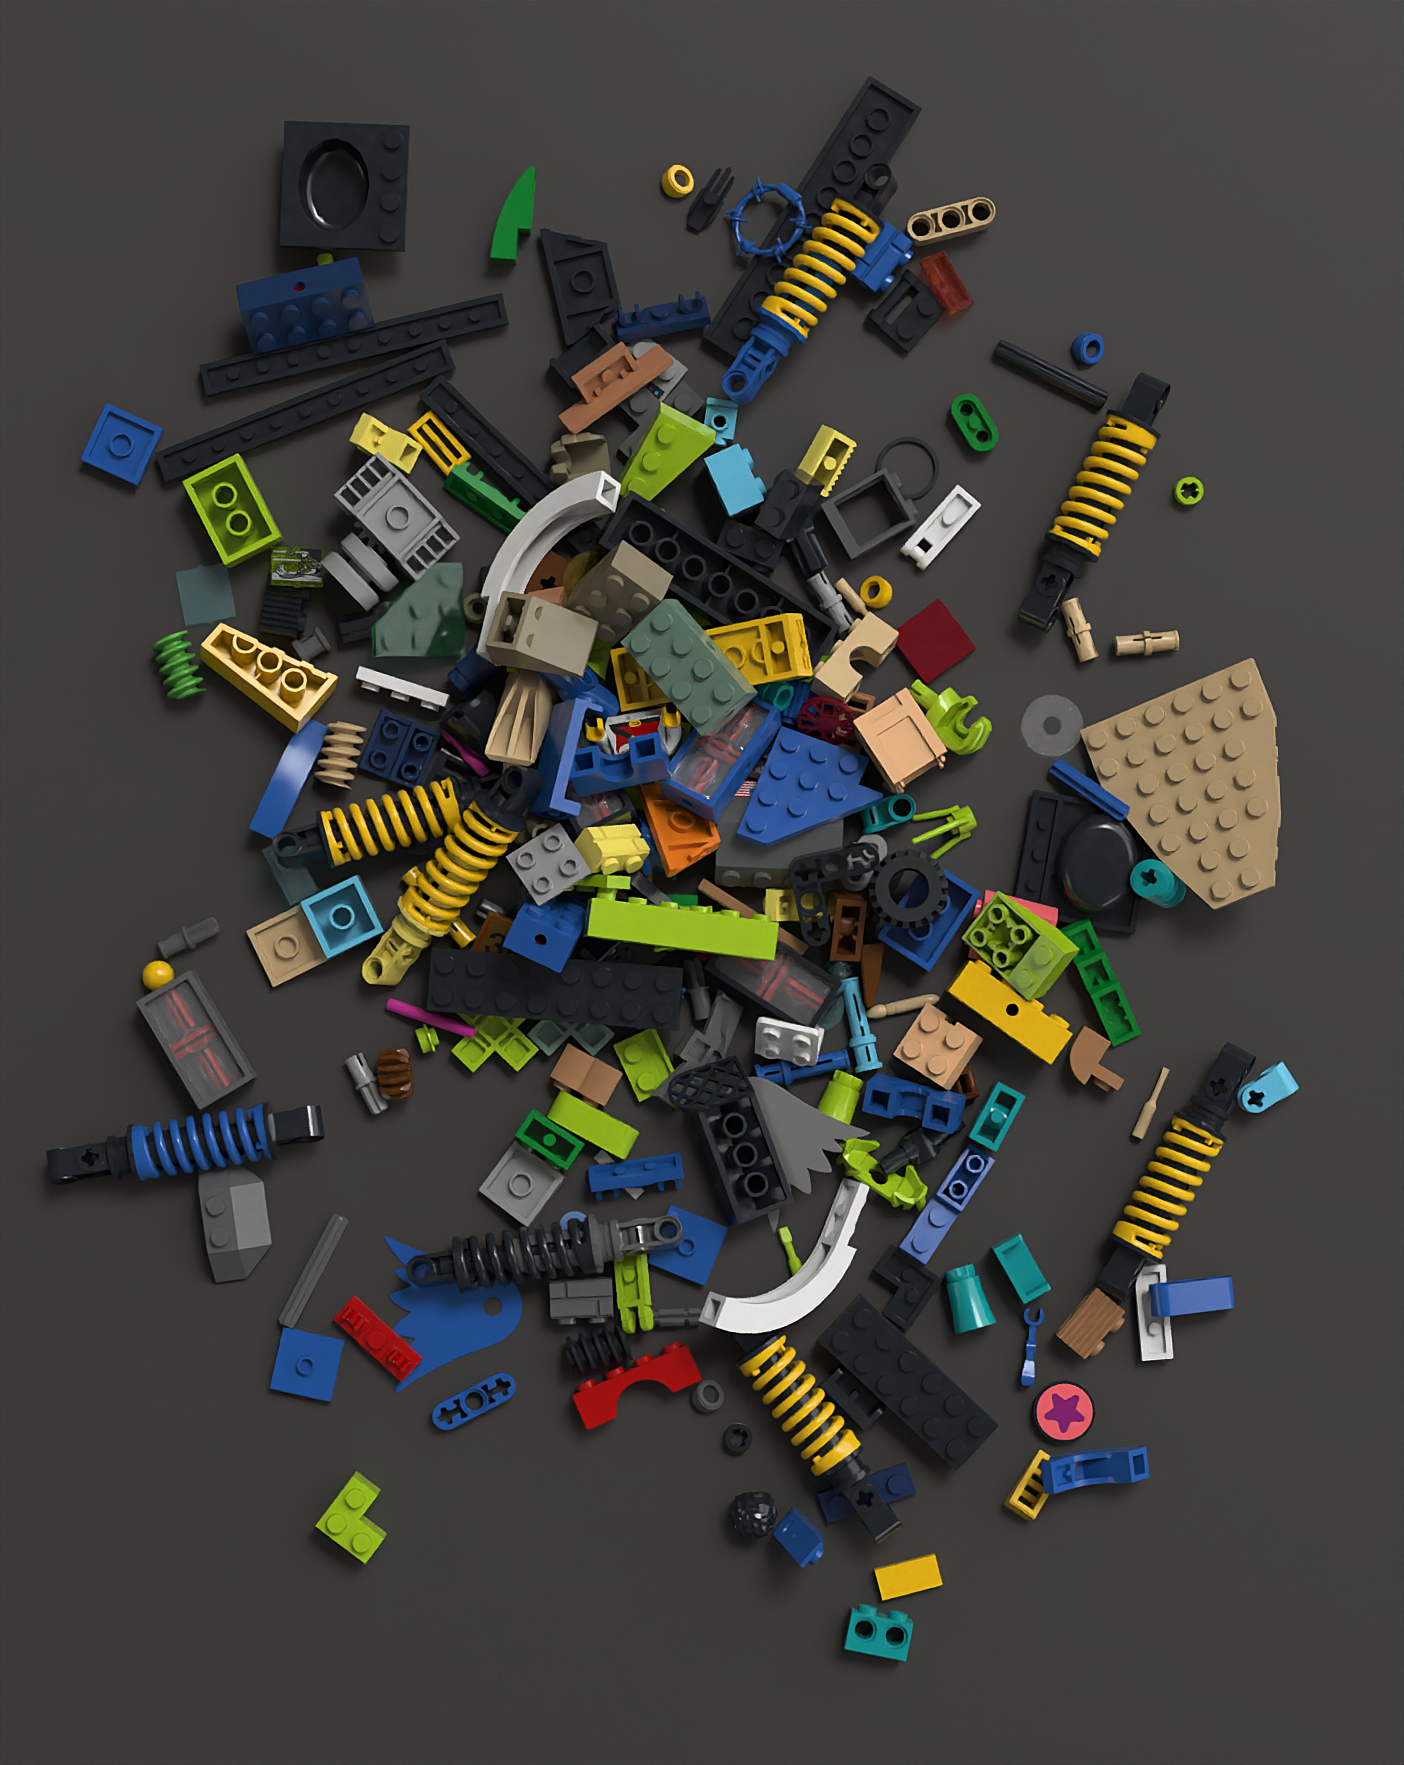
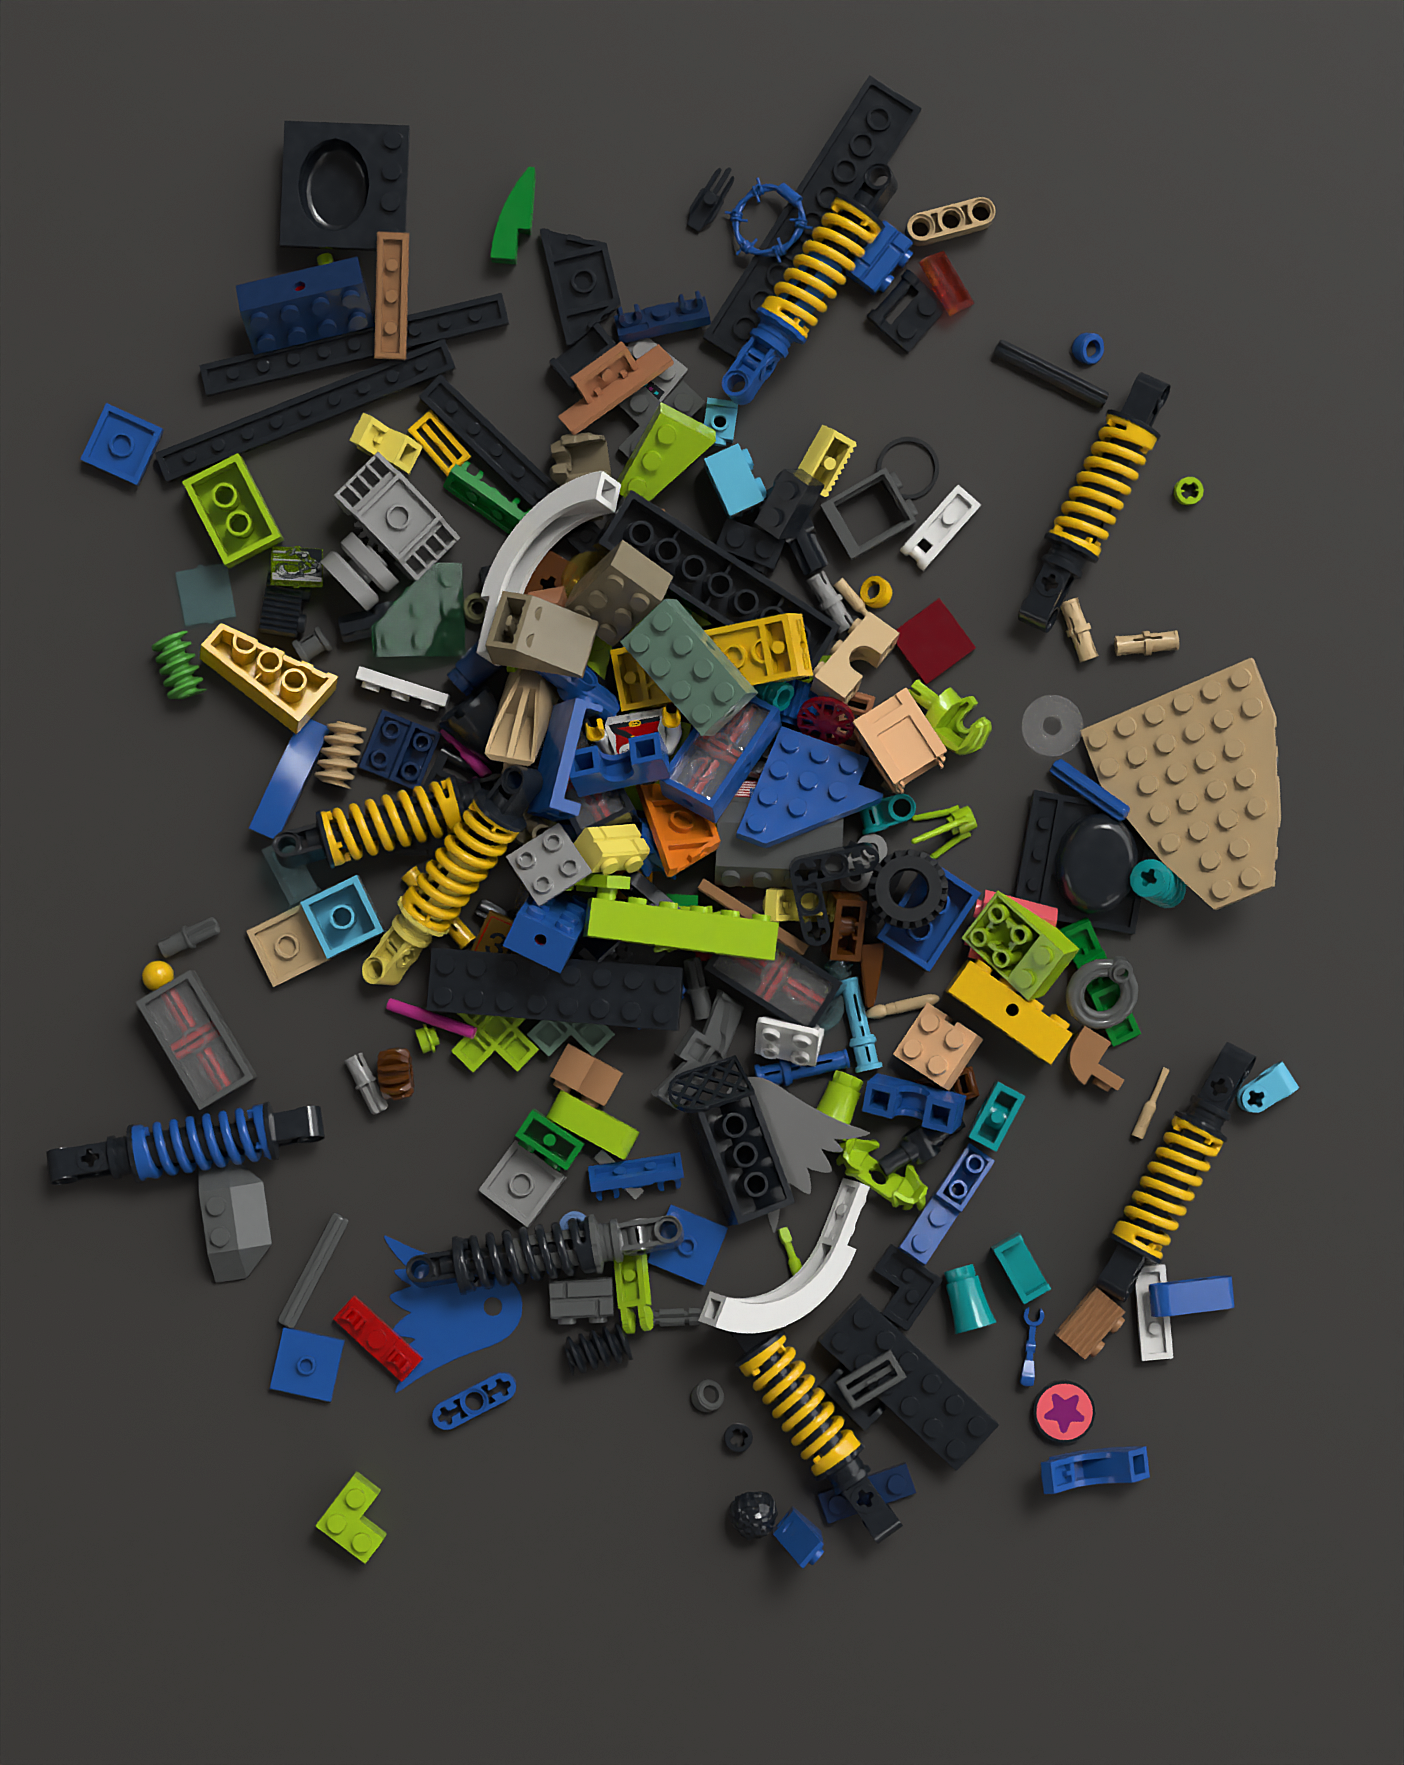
red arch [572,1340,702,1430] -> none
lime plate [613,1029,674,1102] -> none
yellow piece [661,165,694,198] -> none
teal brick [843,1604,914,1661] -> none
yellow tile [874,1553,943,1601] -> none
green plate [951,394,998,453] -> none
yellow slope [1003,1450,1051,1521] -> none
none -> medium nougat tile [374,231,410,360]
none -> dark grey tile [836,1349,907,1410]
none -> dark grey piece [1066,956,1138,1029]

